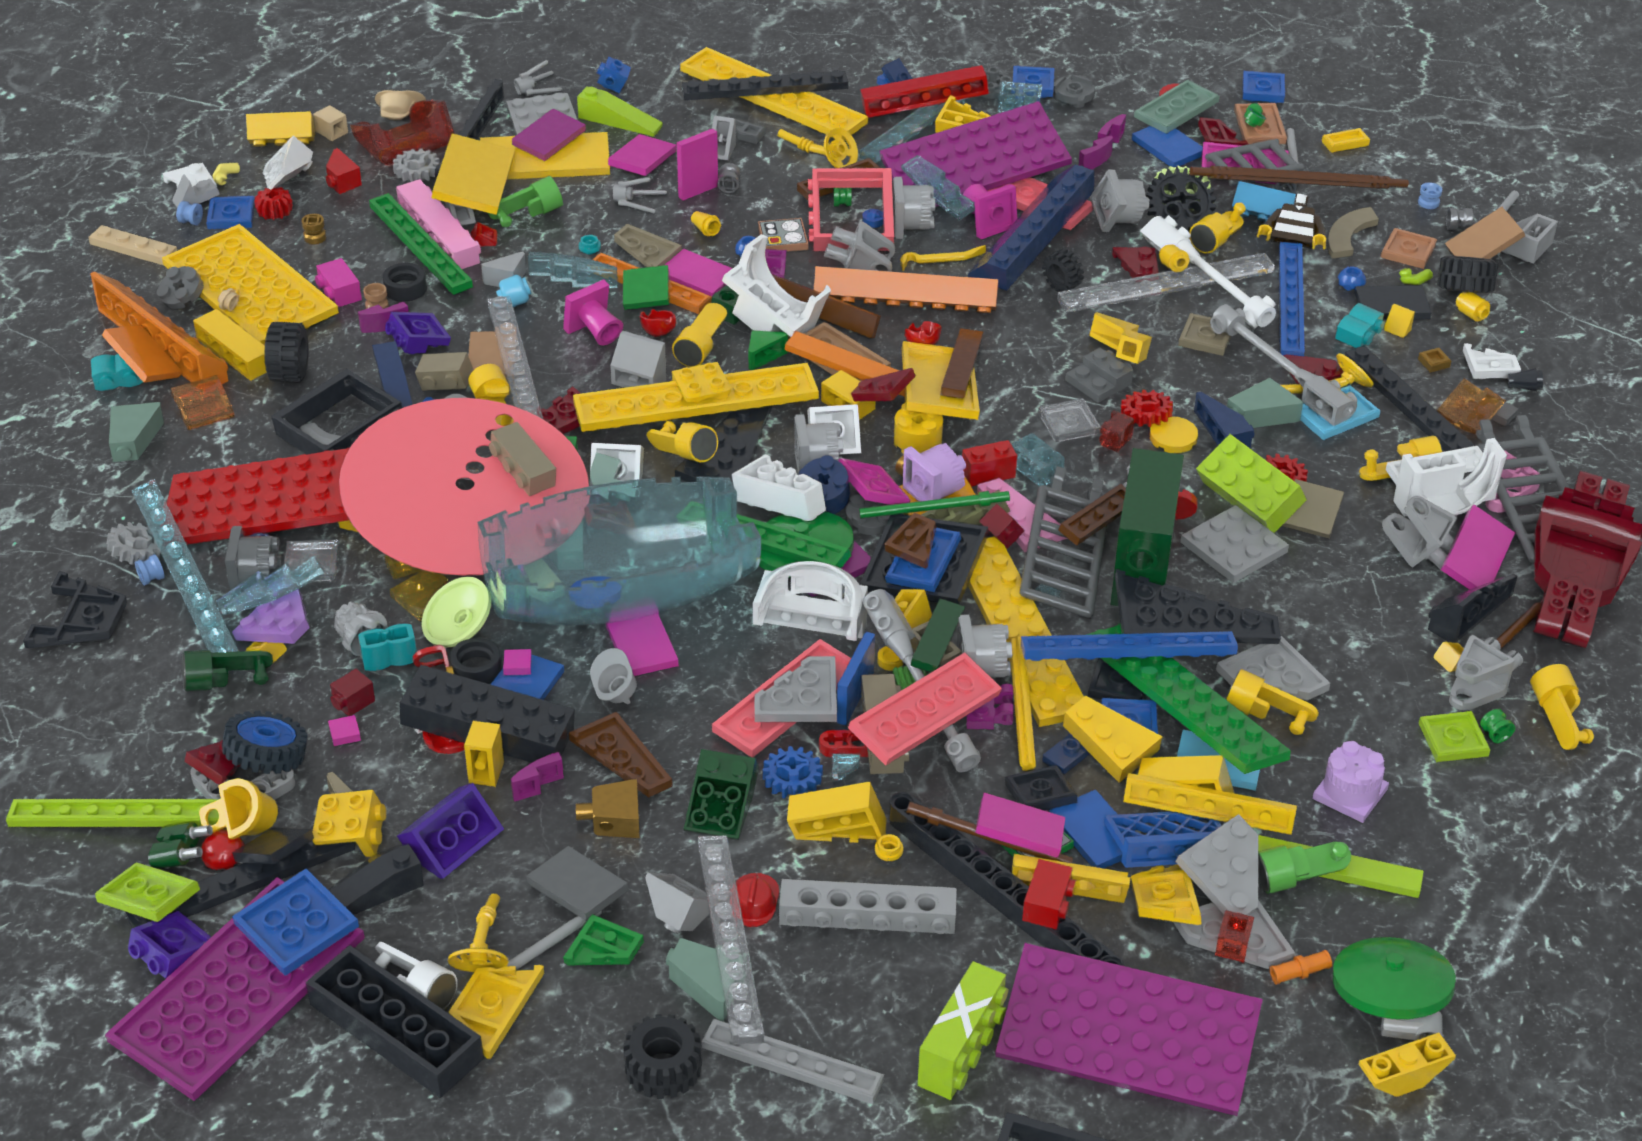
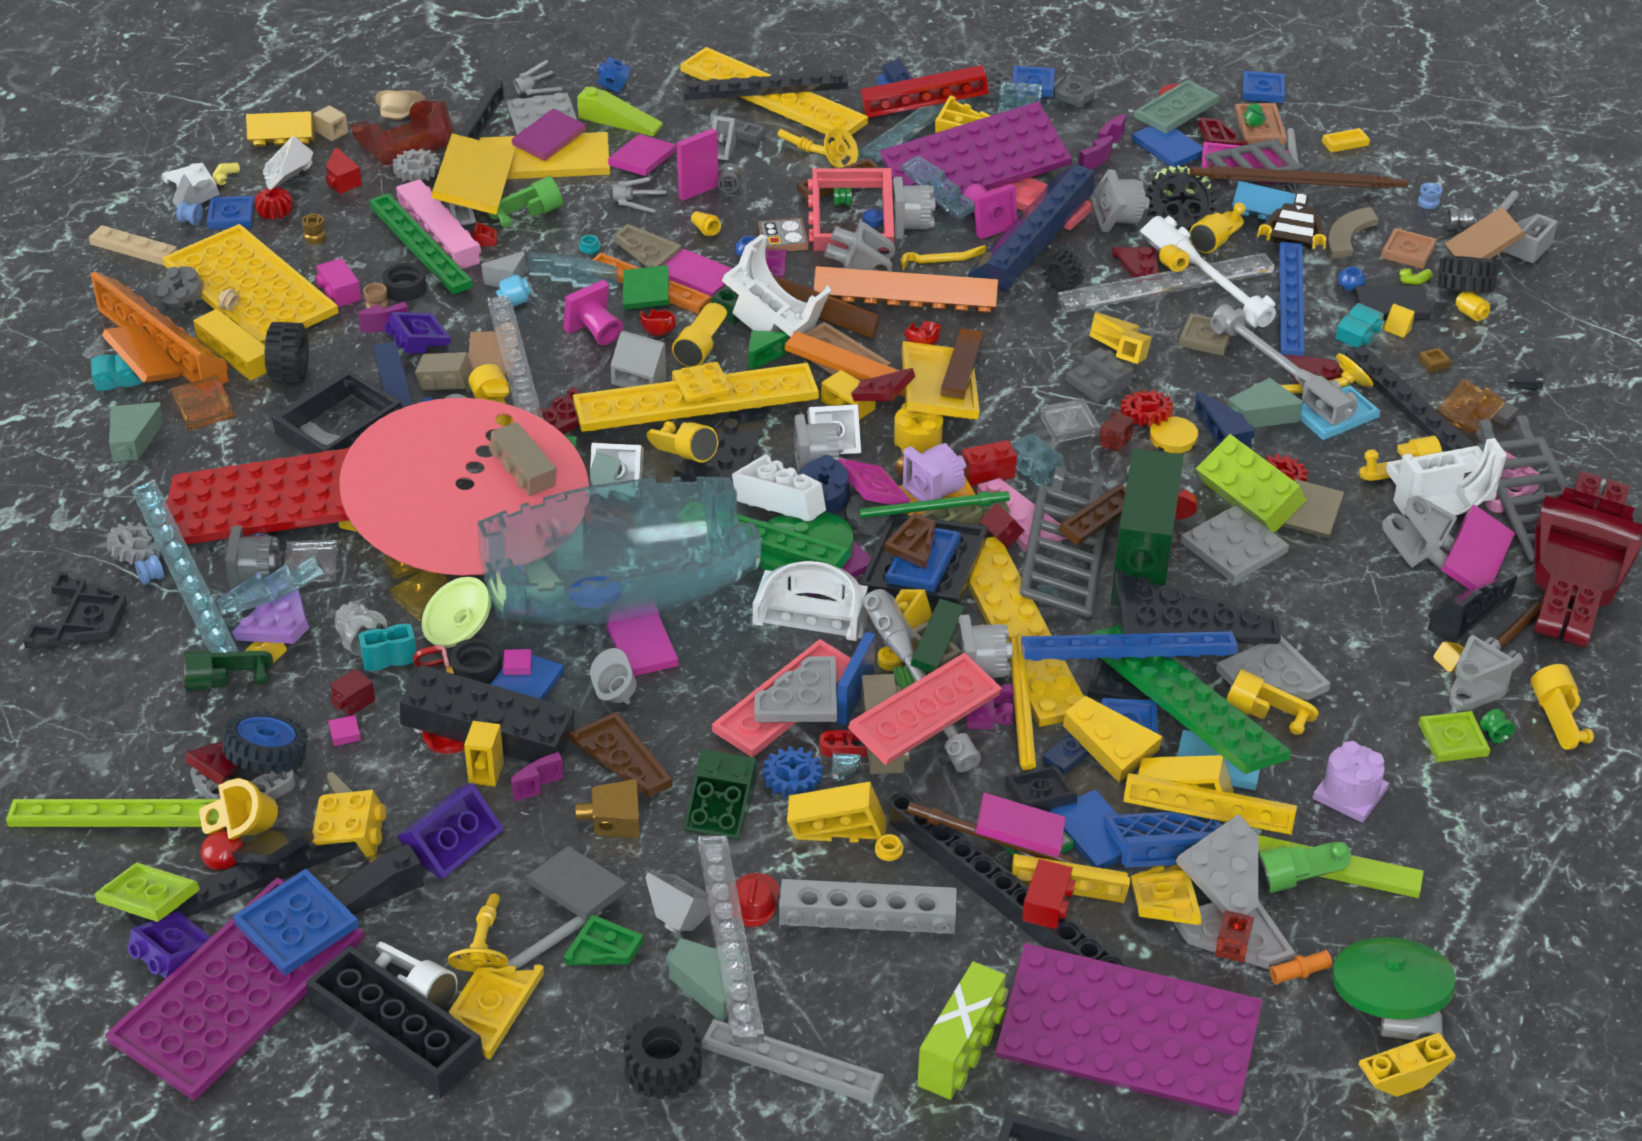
dark green piece [148,822,213,869] -> none
white wing [1463,343,1521,379] -> none

